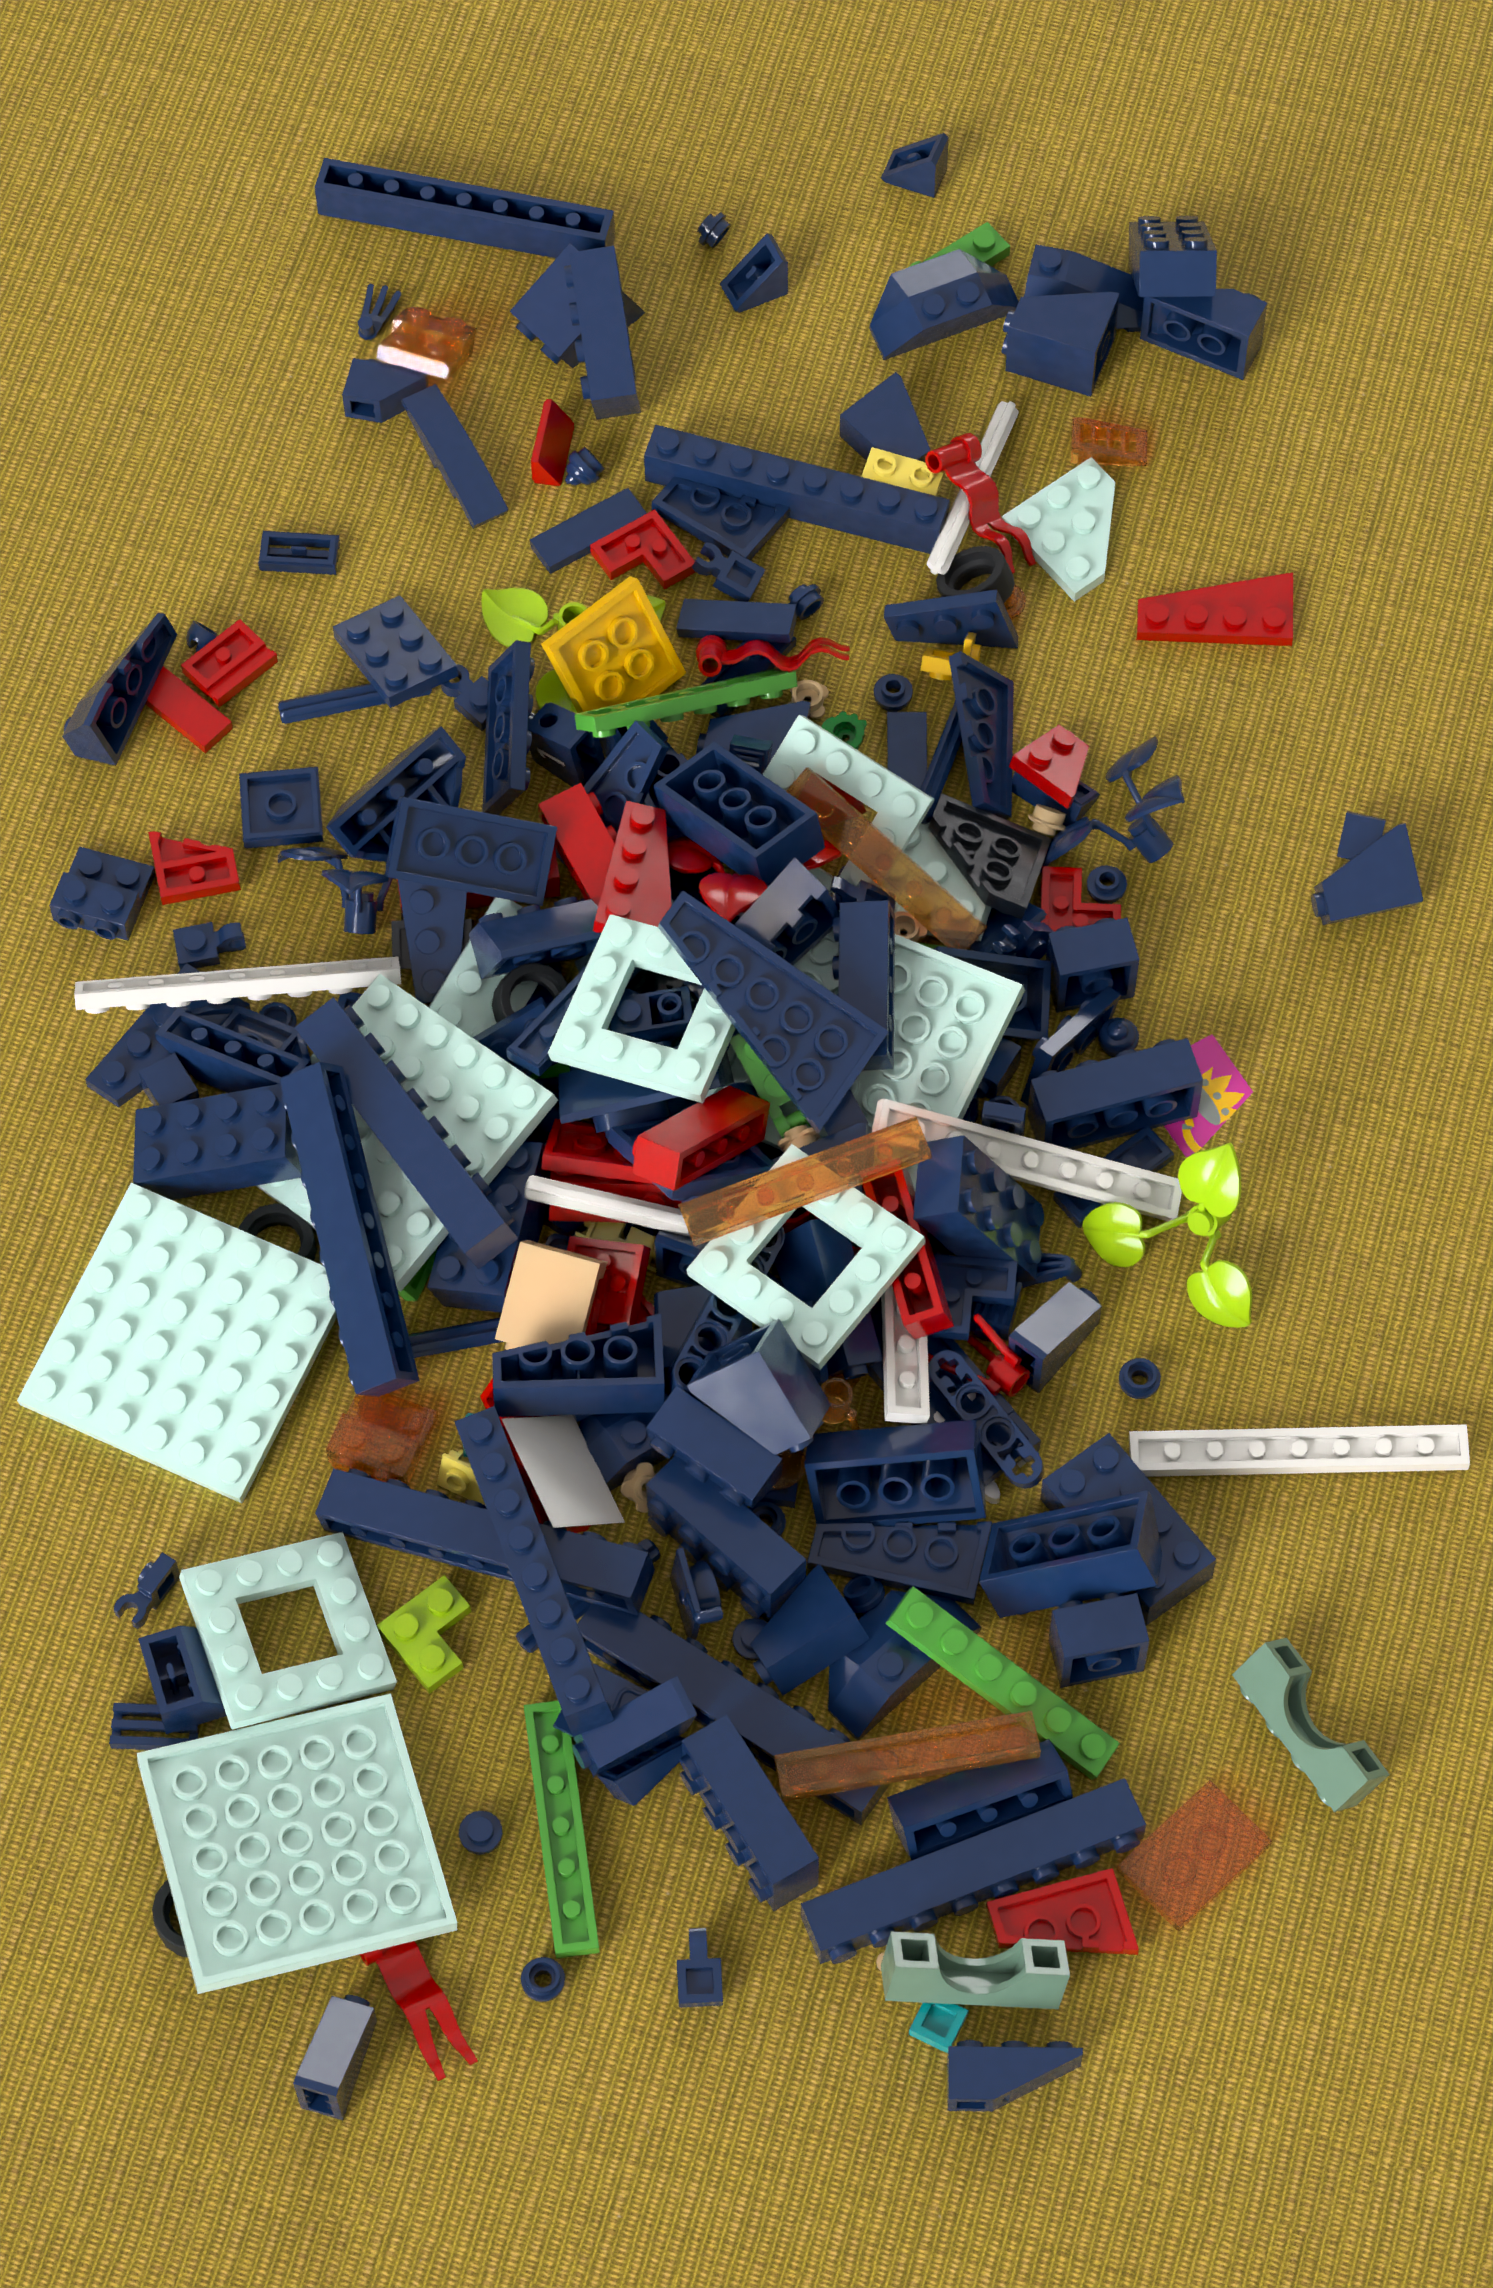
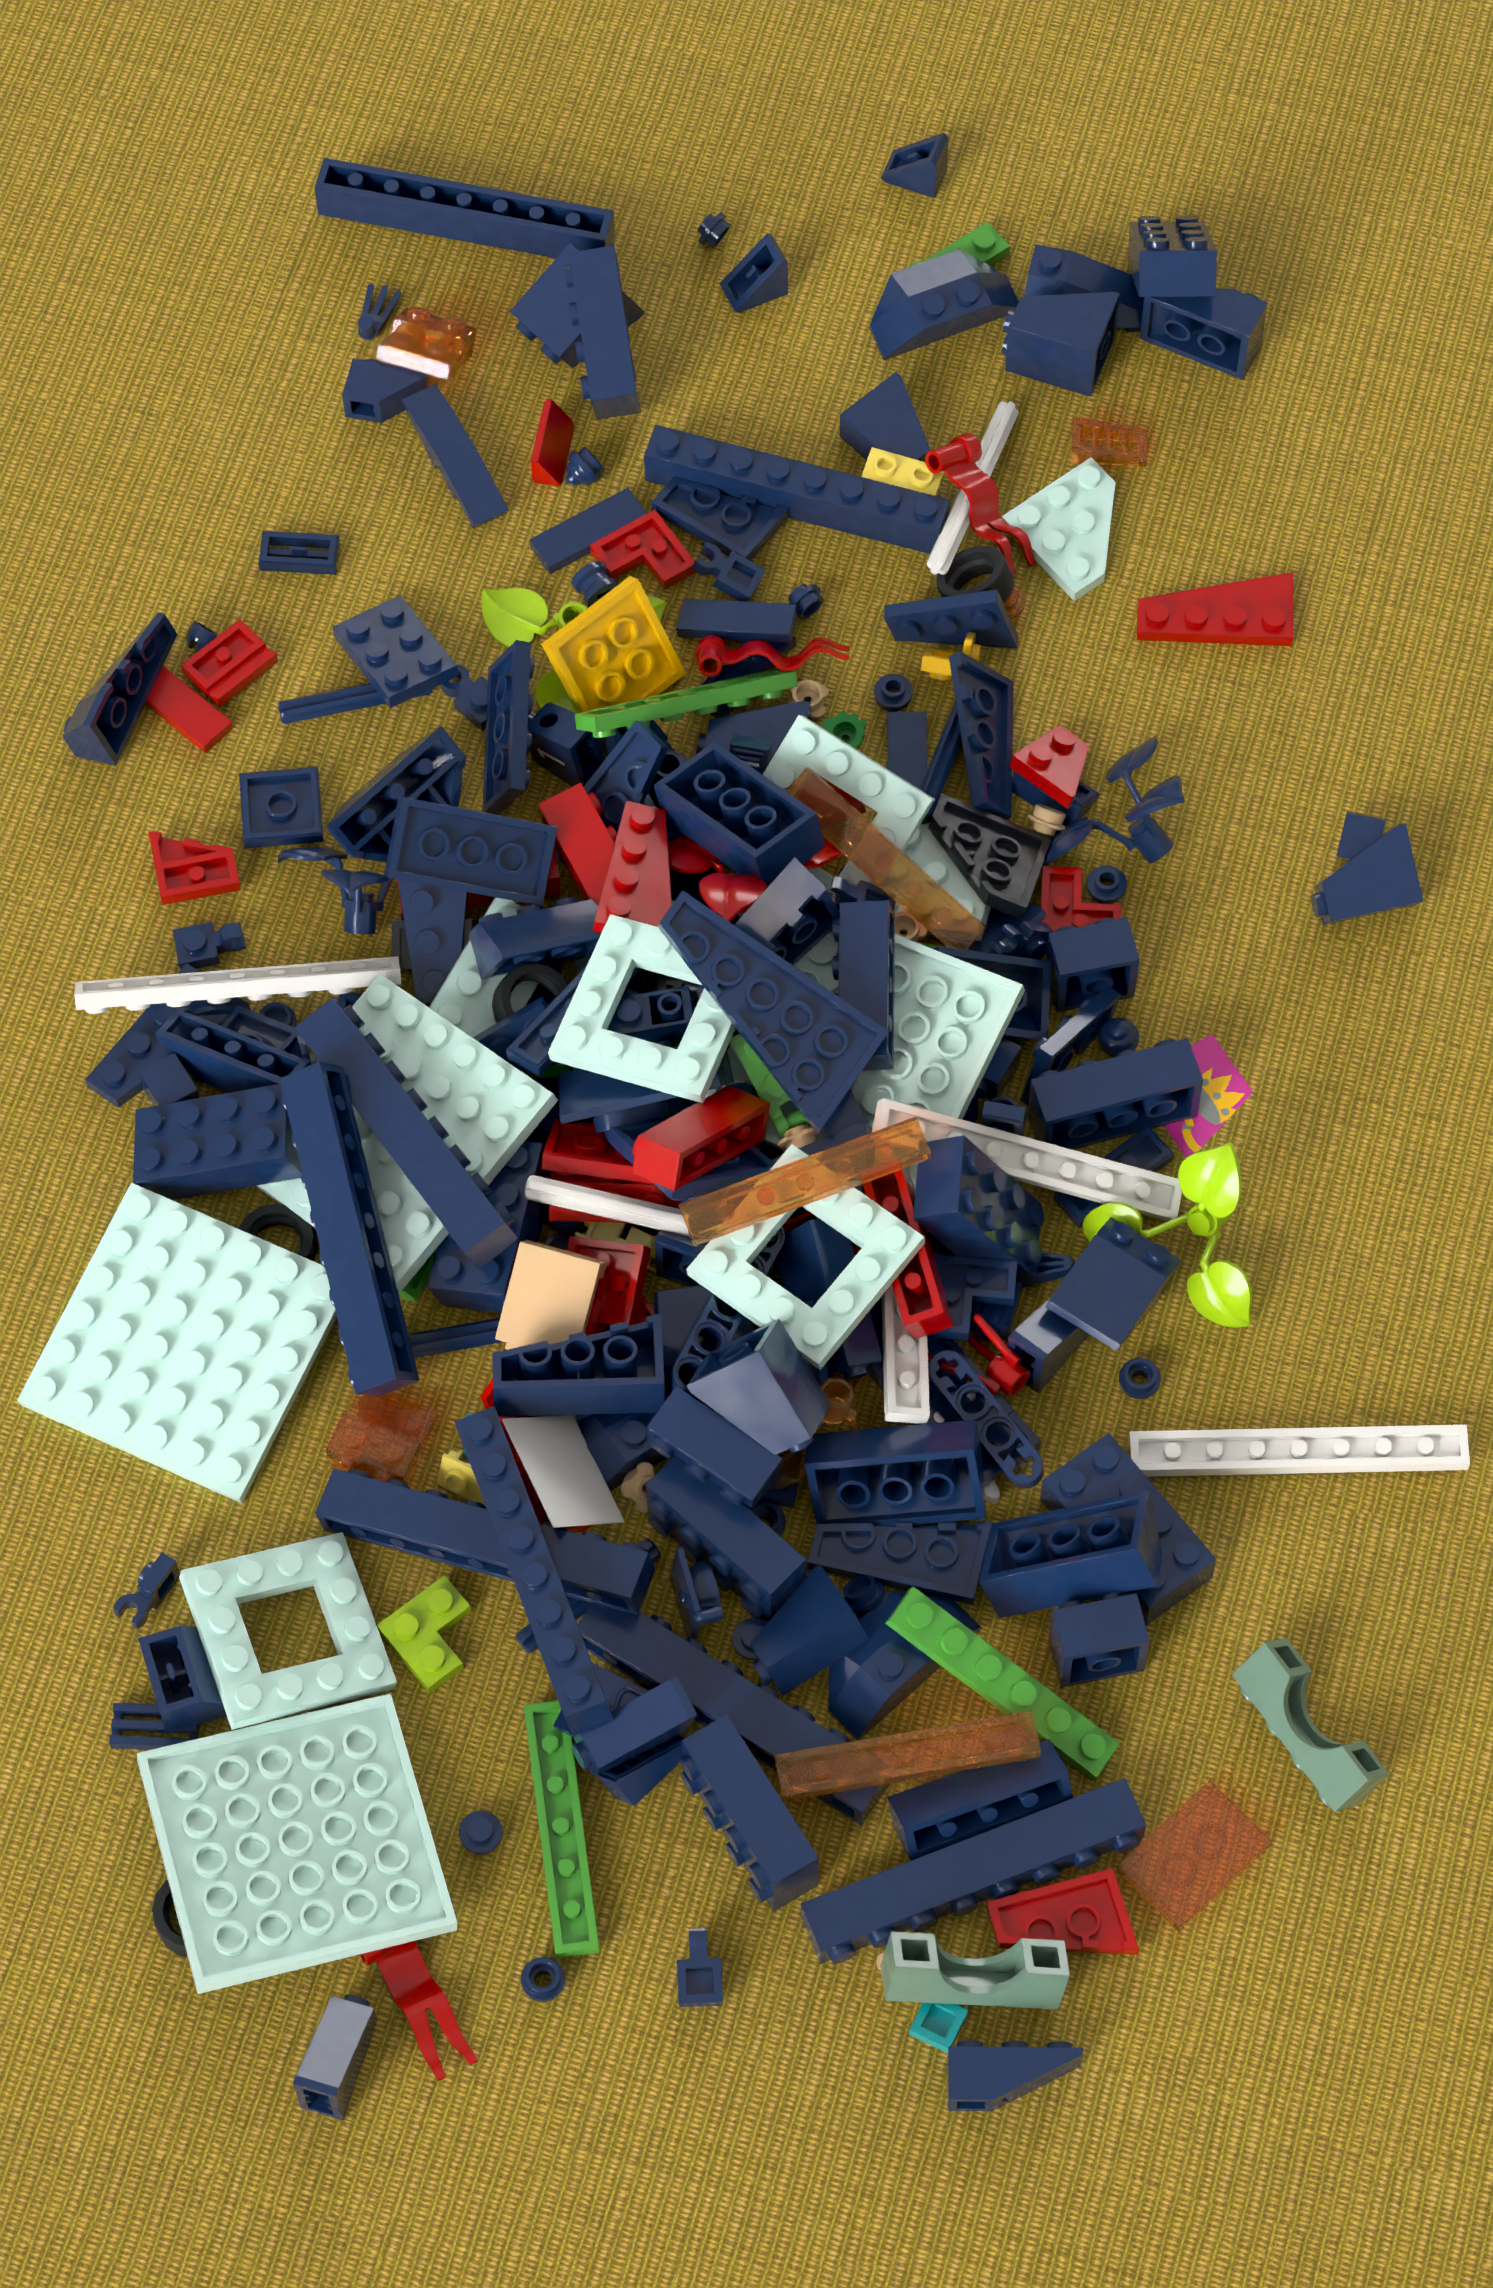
dark blue plate [49,846,156,941] -> none
none -> dark blue wheel [571,561,619,608]
none -> dark blue slope [1046,1217,1181,1351]

